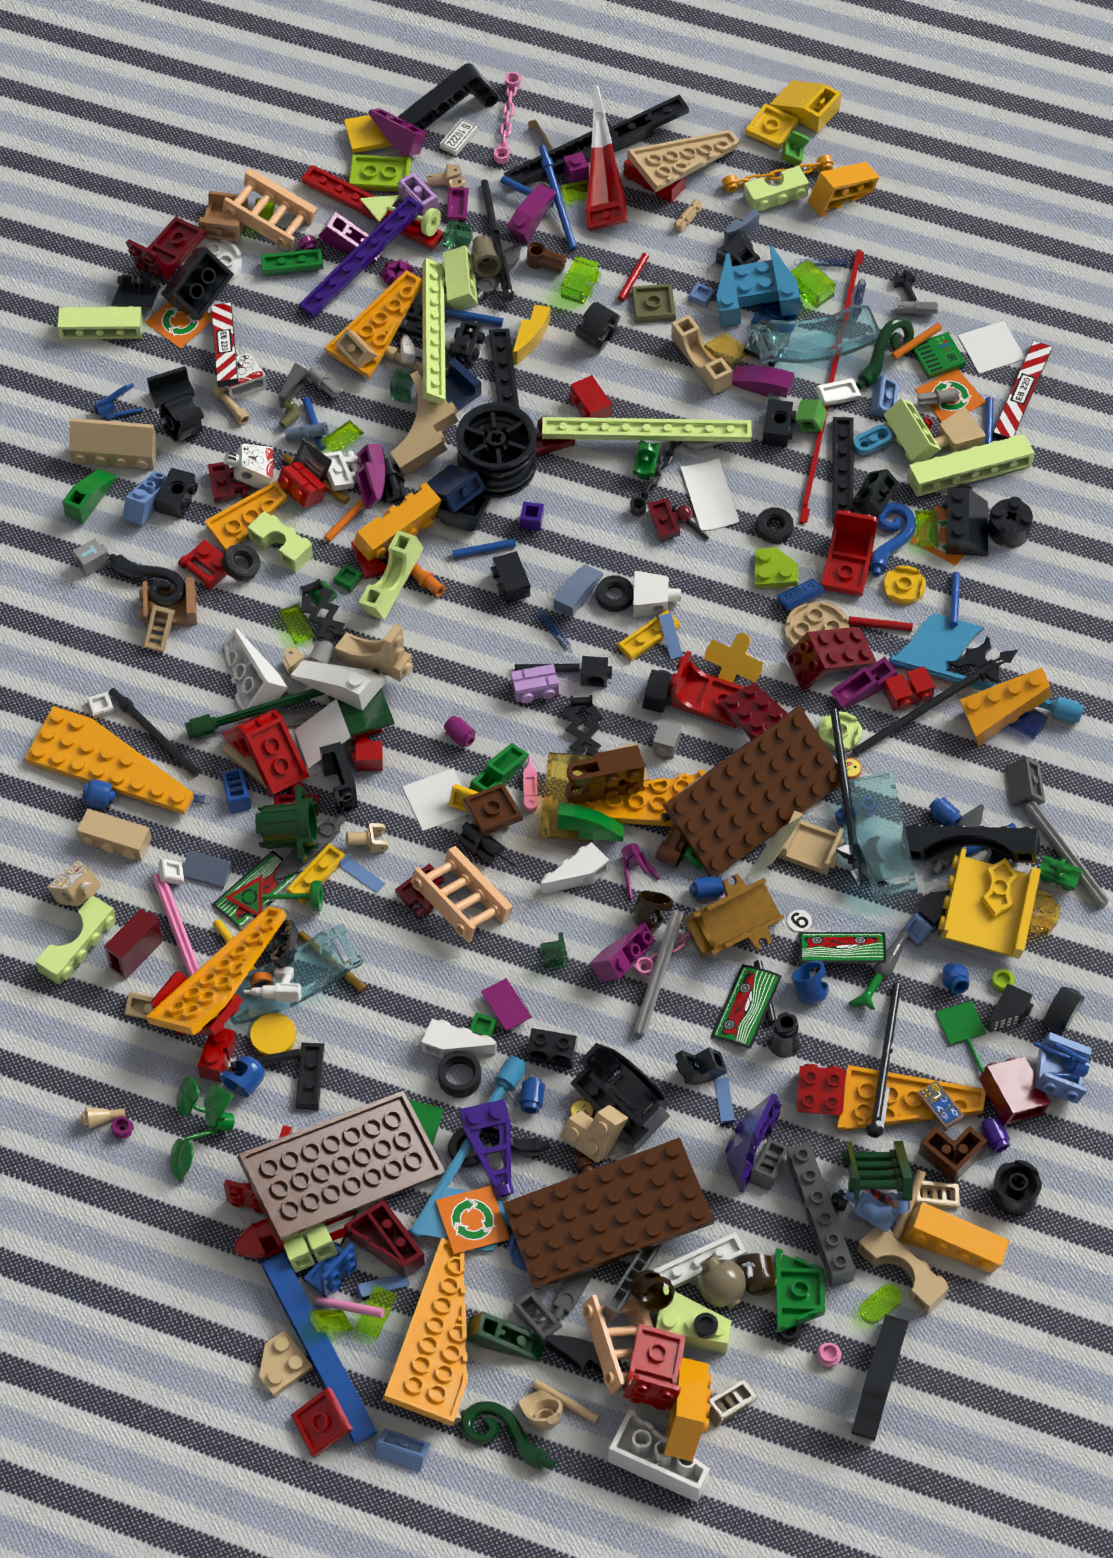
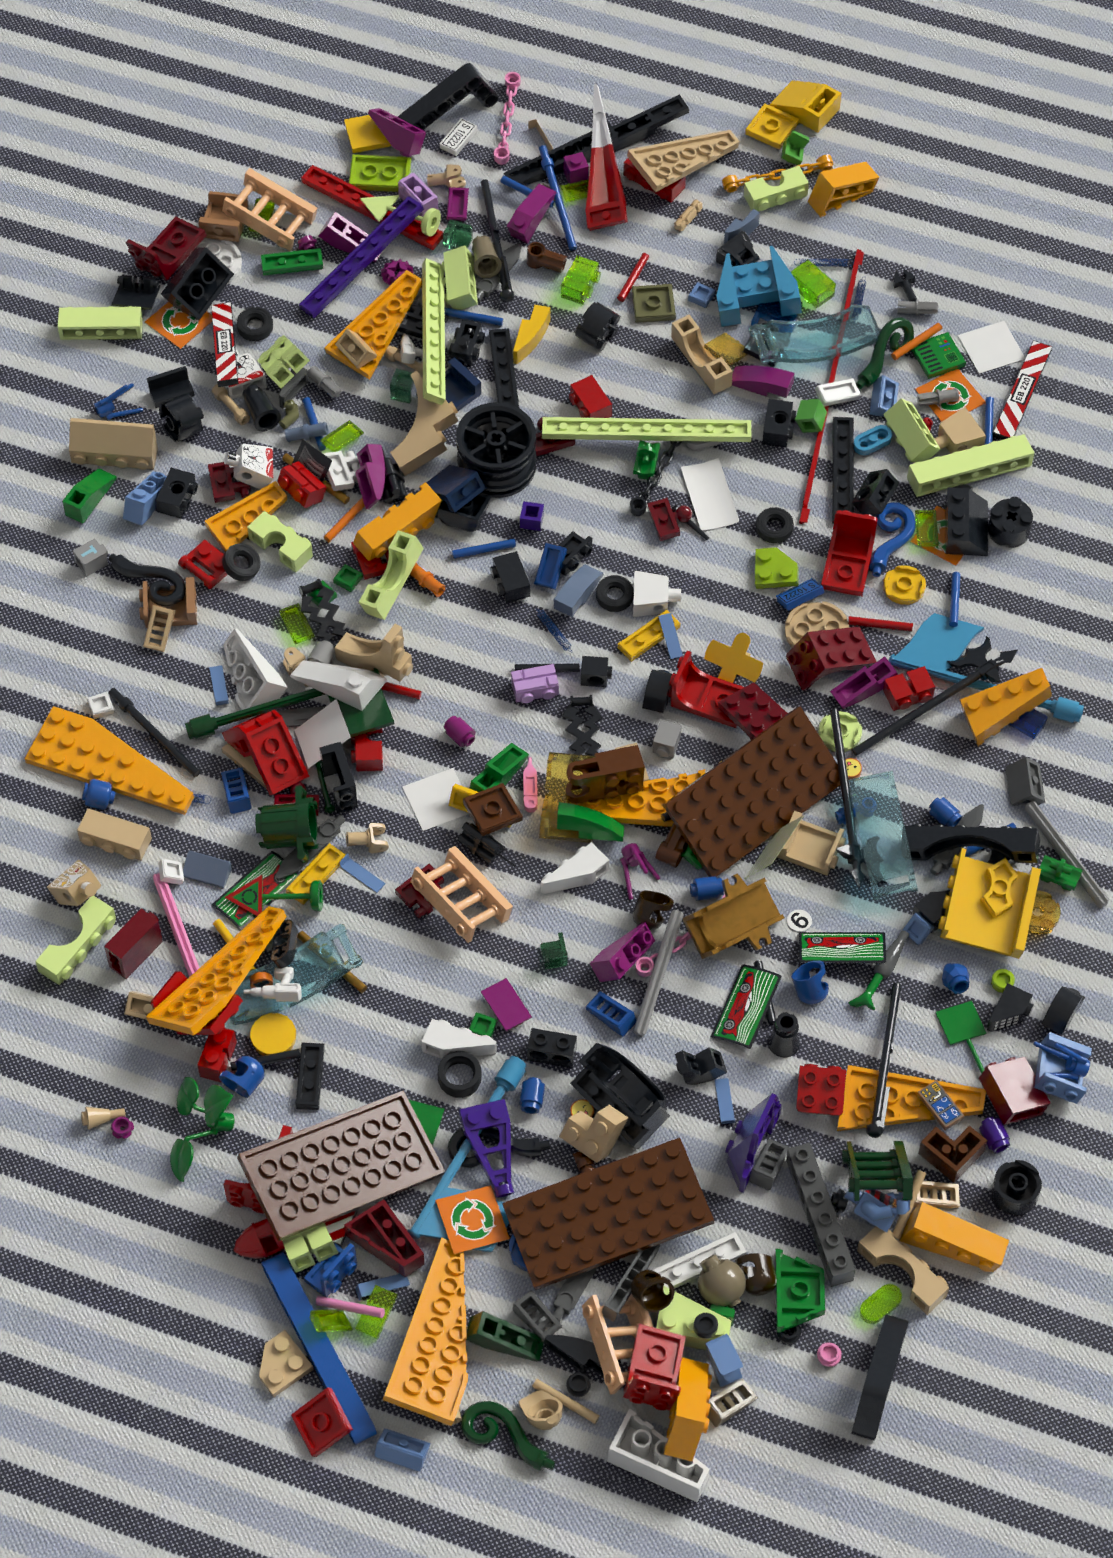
none -> medium blue piece [209,665,229,706]
none -> black tyre [237,307,273,341]
none -> black plant [242,384,281,431]
none -> yellowish green hips [257,335,310,388]
none -> dark green axle [314,760,335,814]
none -> red bar [381,682,422,699]
none -> blue tile [534,543,567,590]
none -> black bracket [558,531,593,576]
none -> black plate [566,1373,591,1397]
none -> blue slope [585,991,637,1037]
none -> medium blue slope [705,1334,743,1387]
none -> green tile [710,1304,735,1326]

